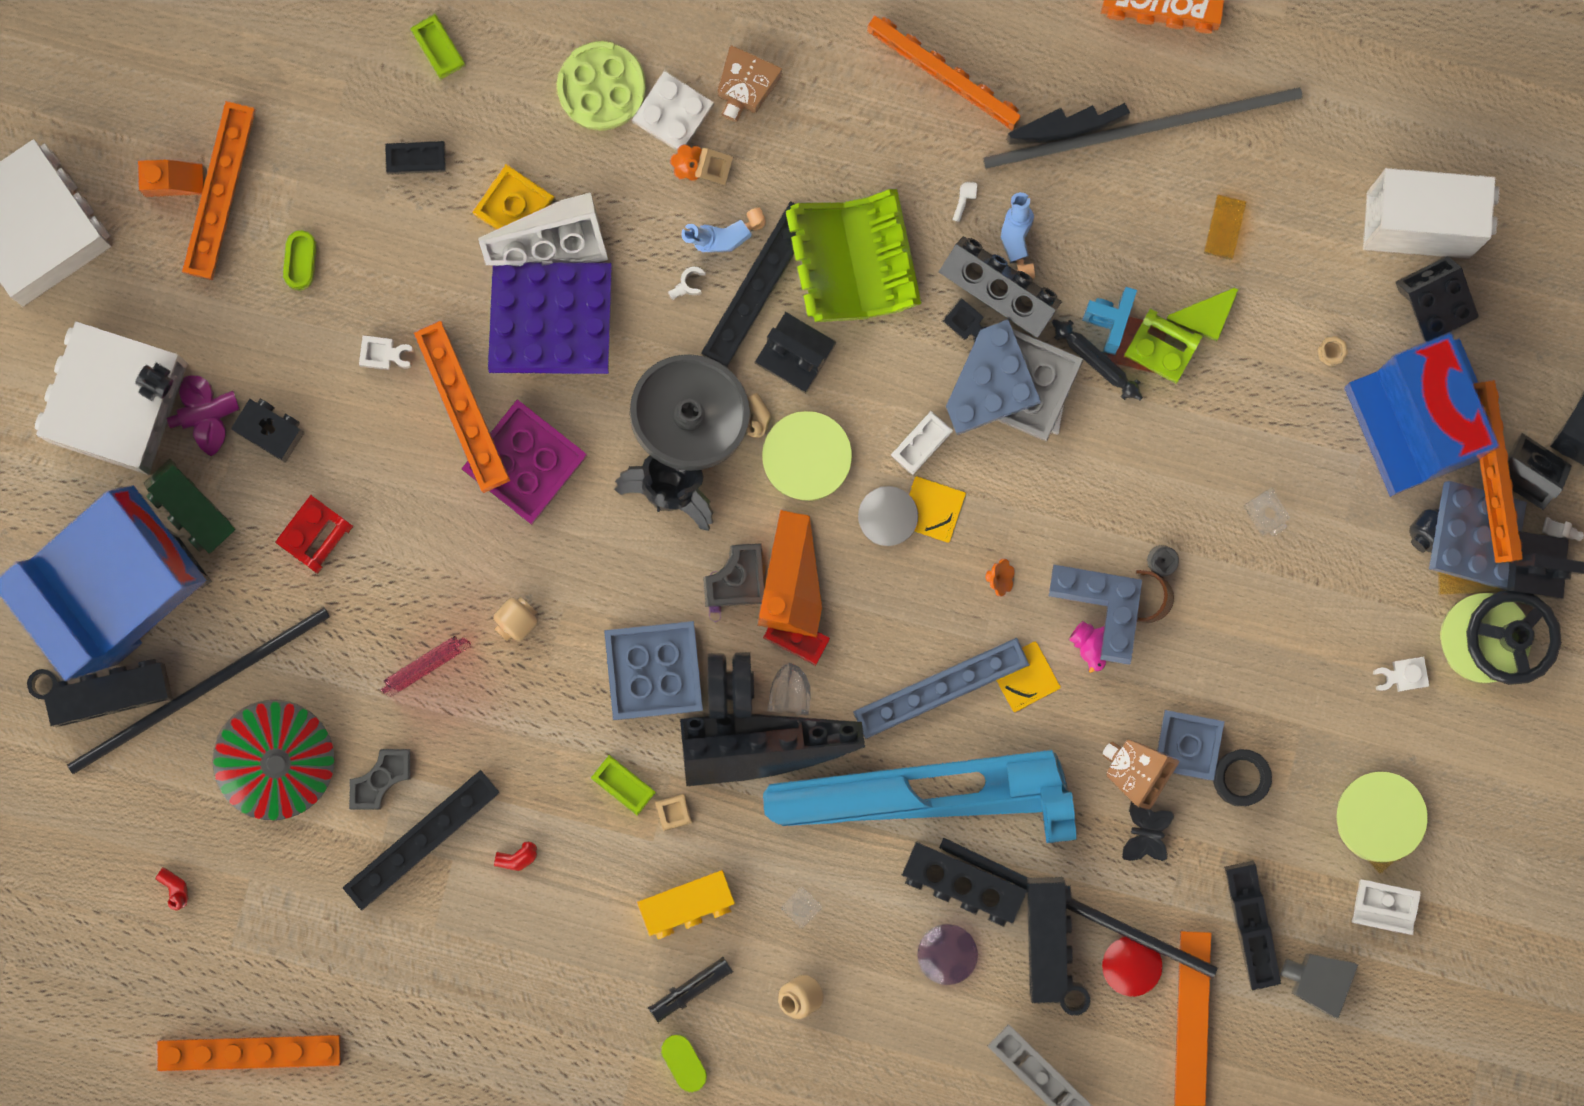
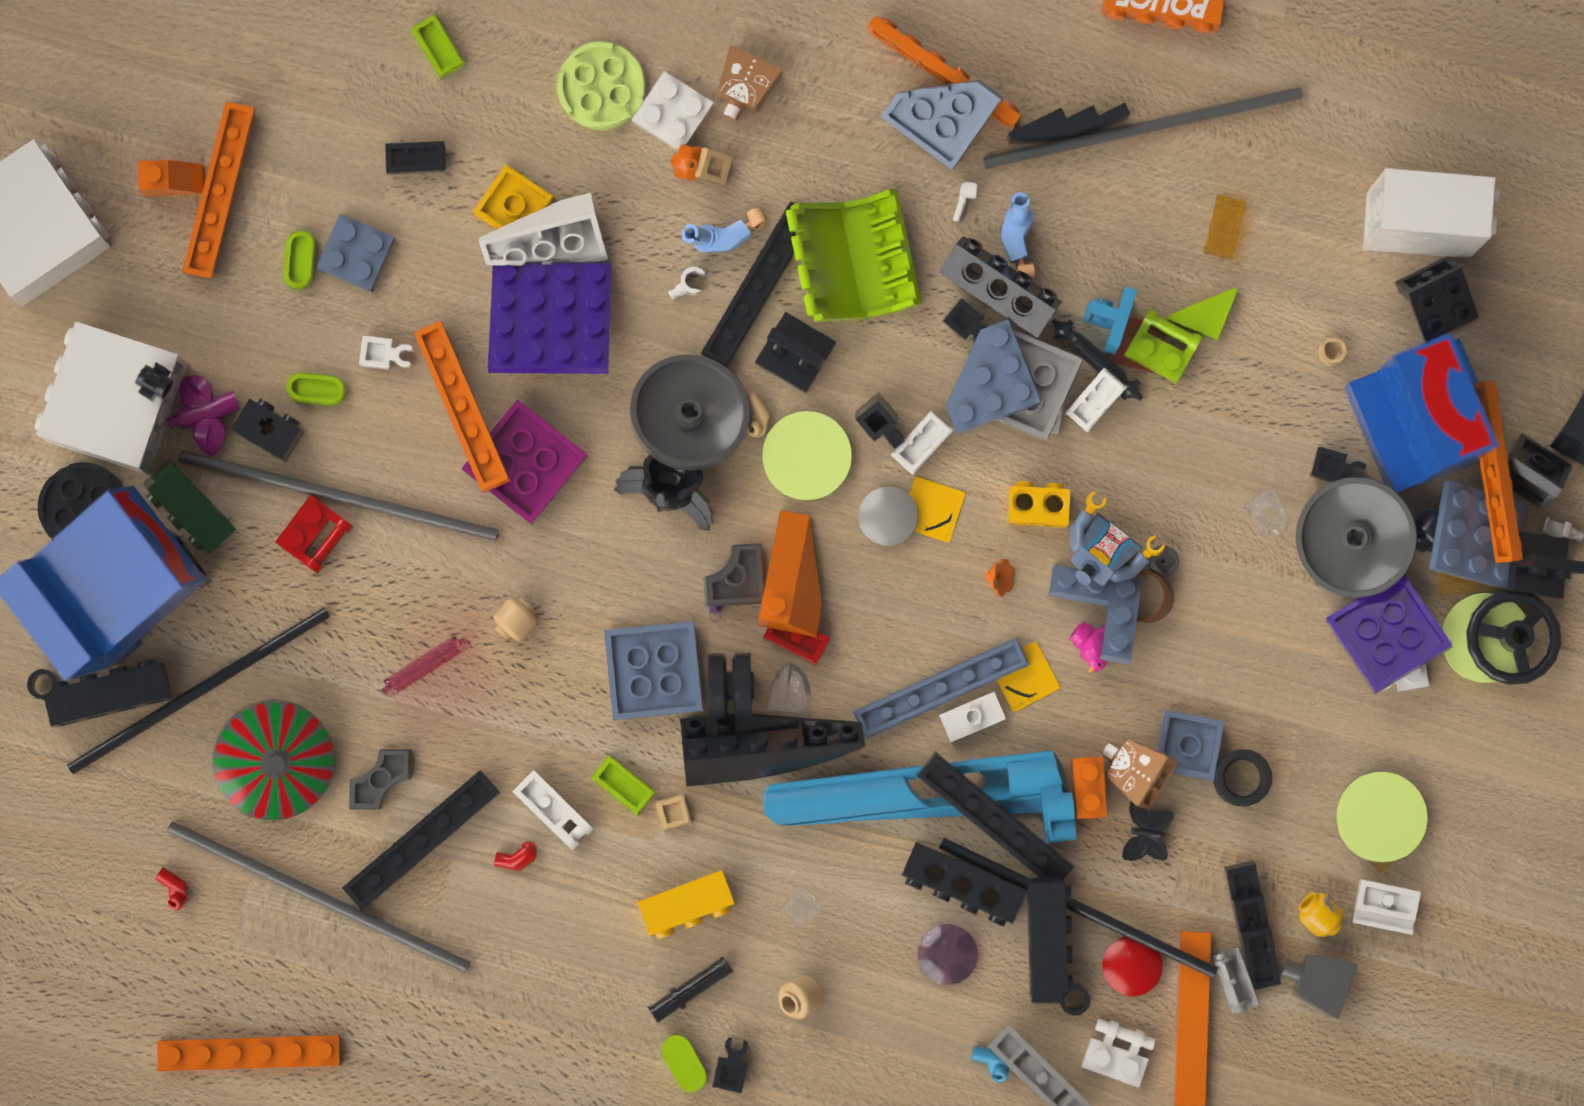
none -> black tile [37,462,124,539]
none -> dark grey piece [167,821,471,973]
none -> dark grey piece [179,450,499,541]
none -> lime tile [286,372,347,406]
none -> sand blue plate [316,214,395,293]
none -> white plate [512,770,594,850]
none -> black plate [712,1037,748,1093]
none -> black brick [855,392,904,449]
none -> sand blue plate [881,80,1003,170]
none -> black tile [916,752,1074,878]
none -> white plate [939,692,1006,743]
none -> dark azure arm [971,1045,1010,1083]
none -> yellow brick [1007,481,1071,528]
none -> white plate [1065,368,1127,432]
none -> torso [1070,491,1165,586]
none -> orange brick [1070,756,1107,820]
none -> white plate [1081,1018,1156,1088]
none -> light grey hinge [1212,947,1260,1014]
none -> dark grey dish [1296,477,1418,598]
none -> yellow head [1298,892,1344,937]
none -> black plate [1310,447,1366,482]
none -> dark purple plate [1326,575,1453,694]

